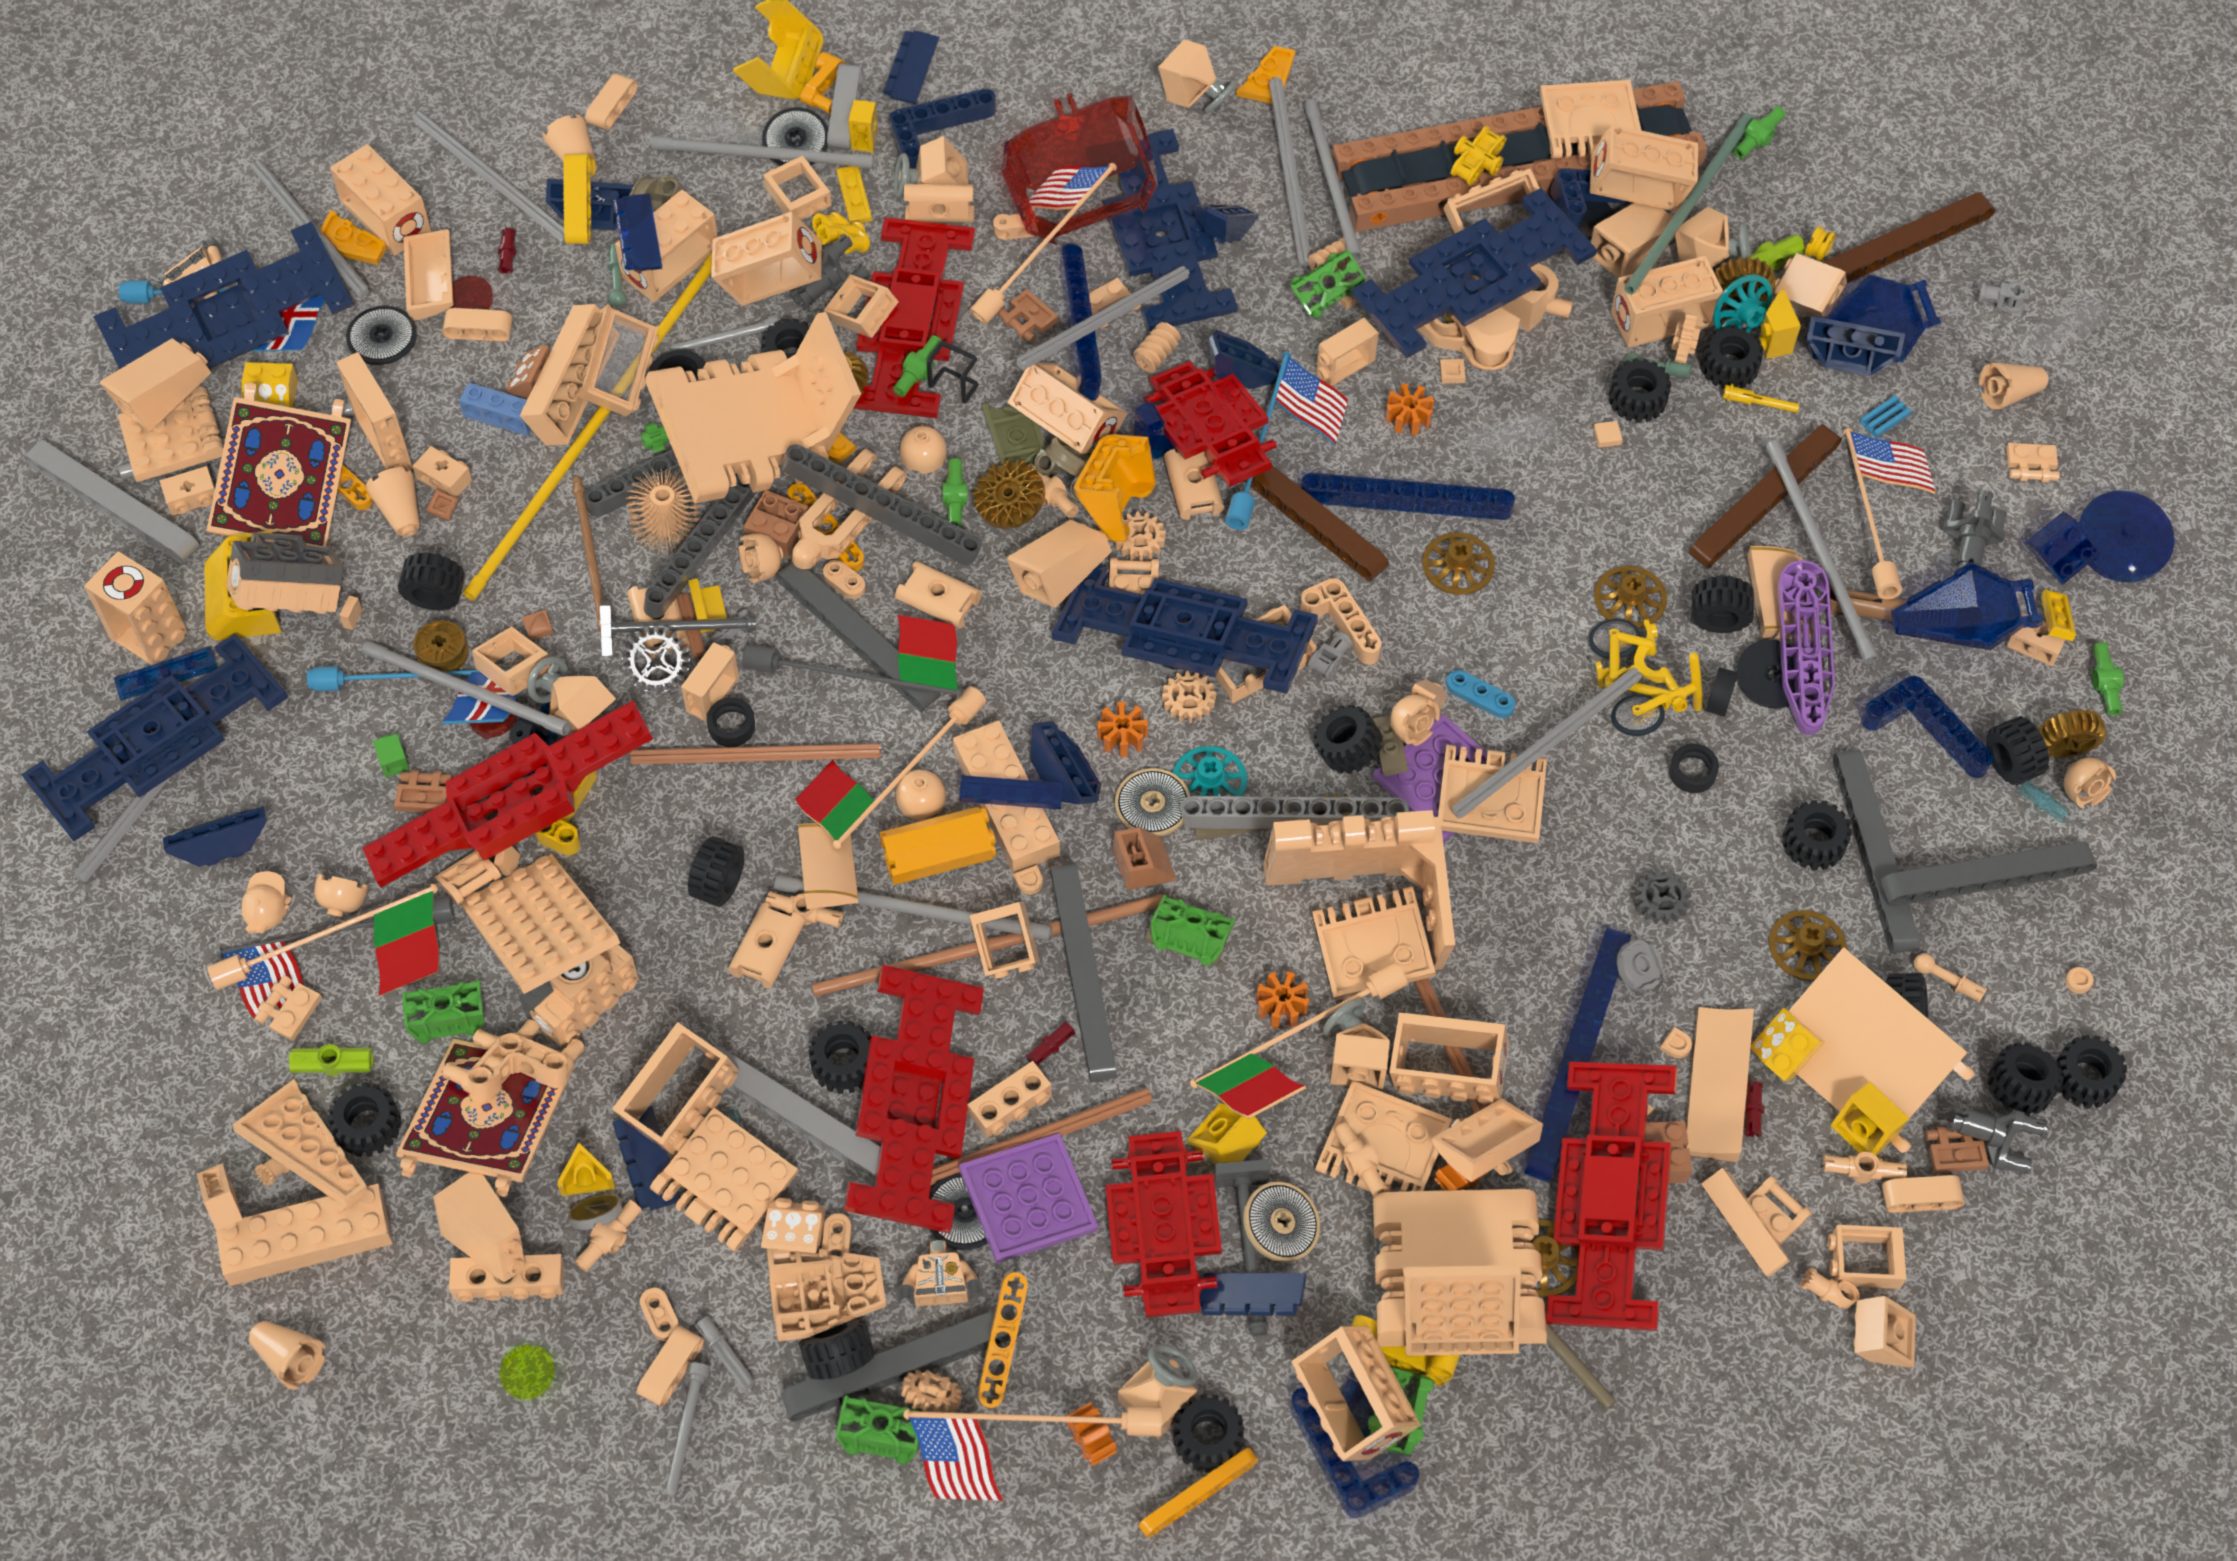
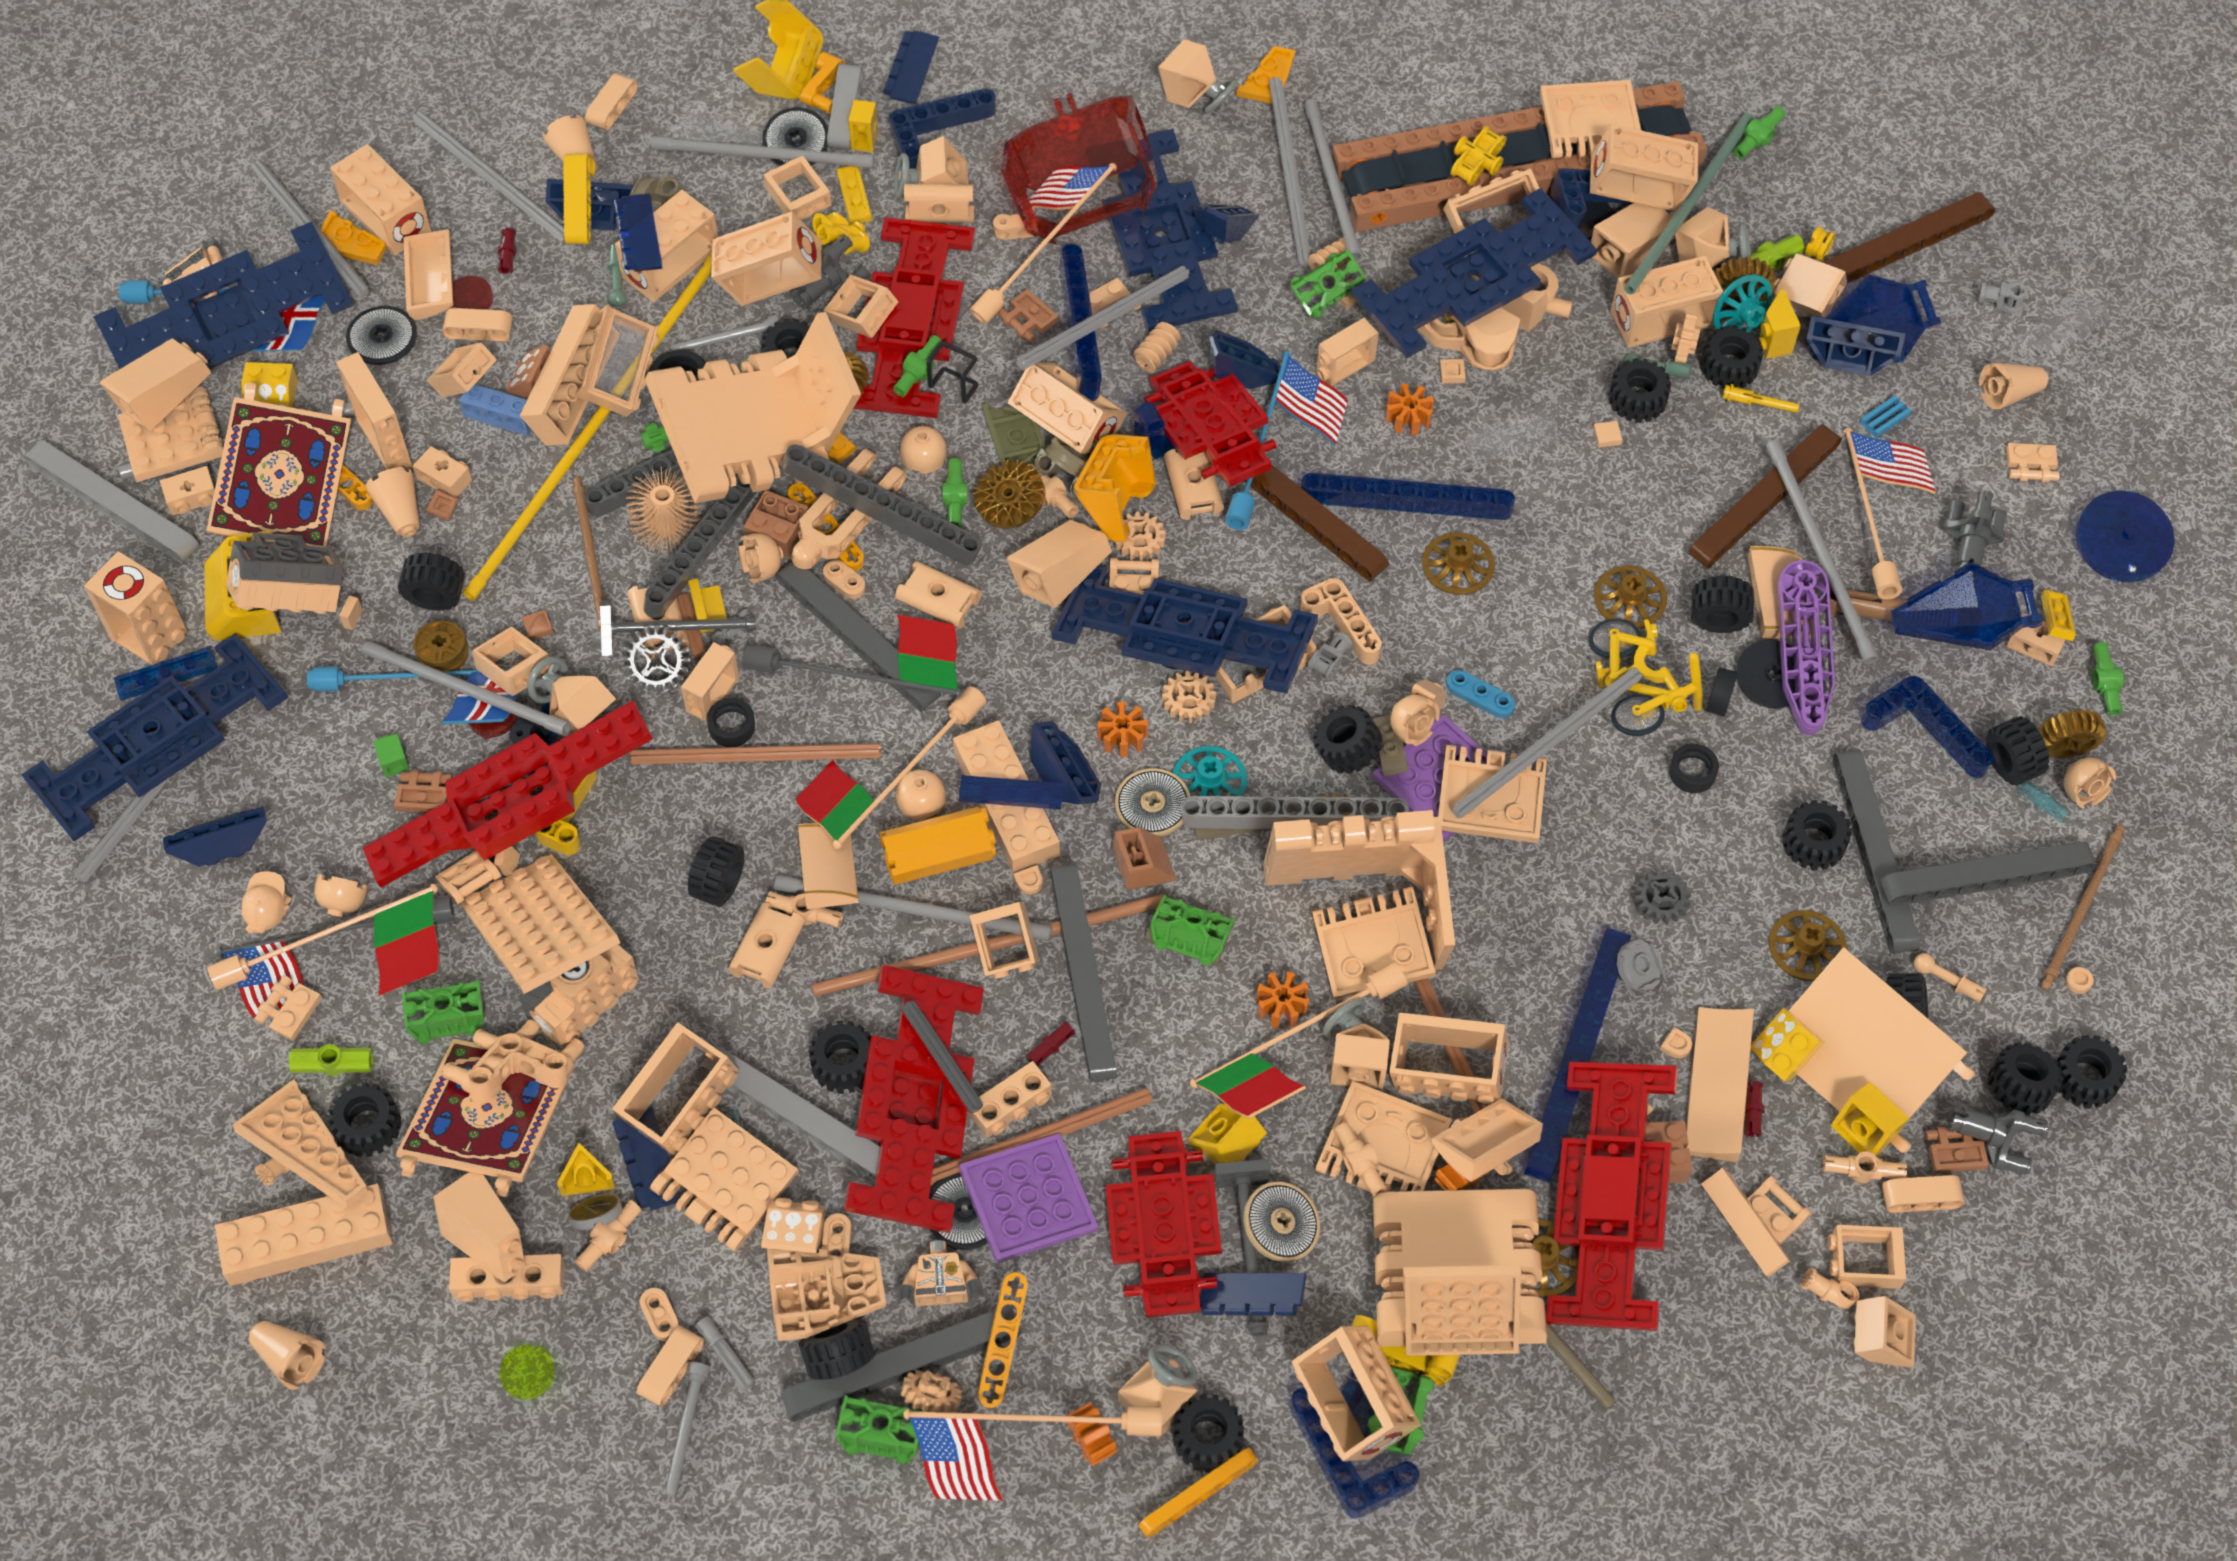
light nougat brick [197,1163,243,1231] -> none
clear blue slope [2025,511,2101,585] -> none
none -> light nougat window [426,342,497,397]
none -> dark grey axle [902,1001,983,1113]
none -> medium nougat hose [2041,824,2125,991]

